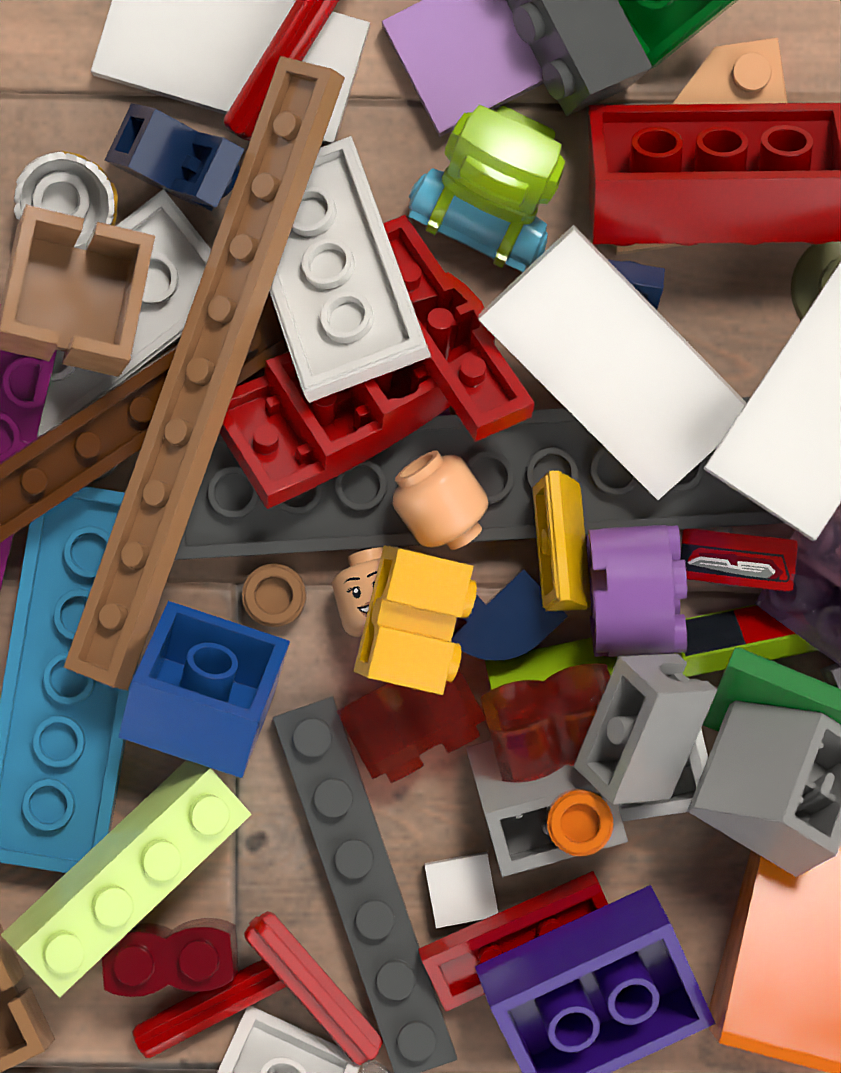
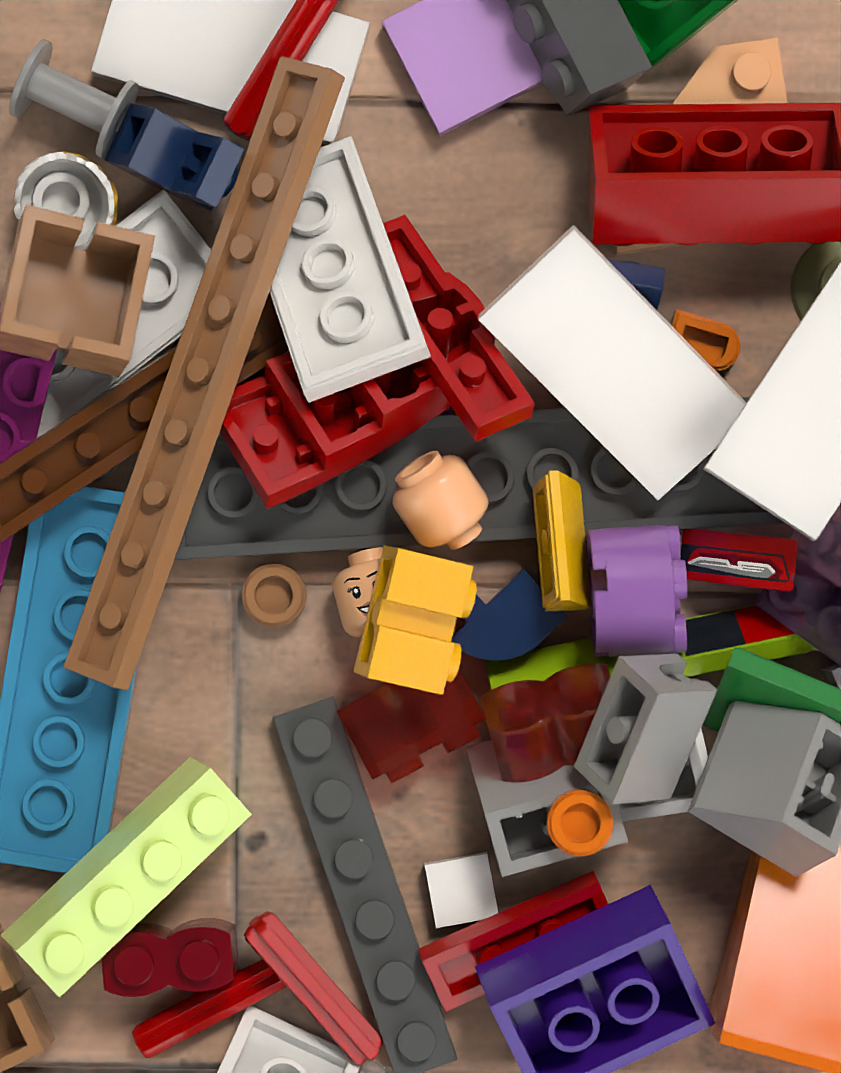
blue brick [118,601,290,778] -> none
lime piece [408,104,565,273] -> none
none -> light grey piece [9,39,138,159]
none -> orange tile [671,309,741,372]

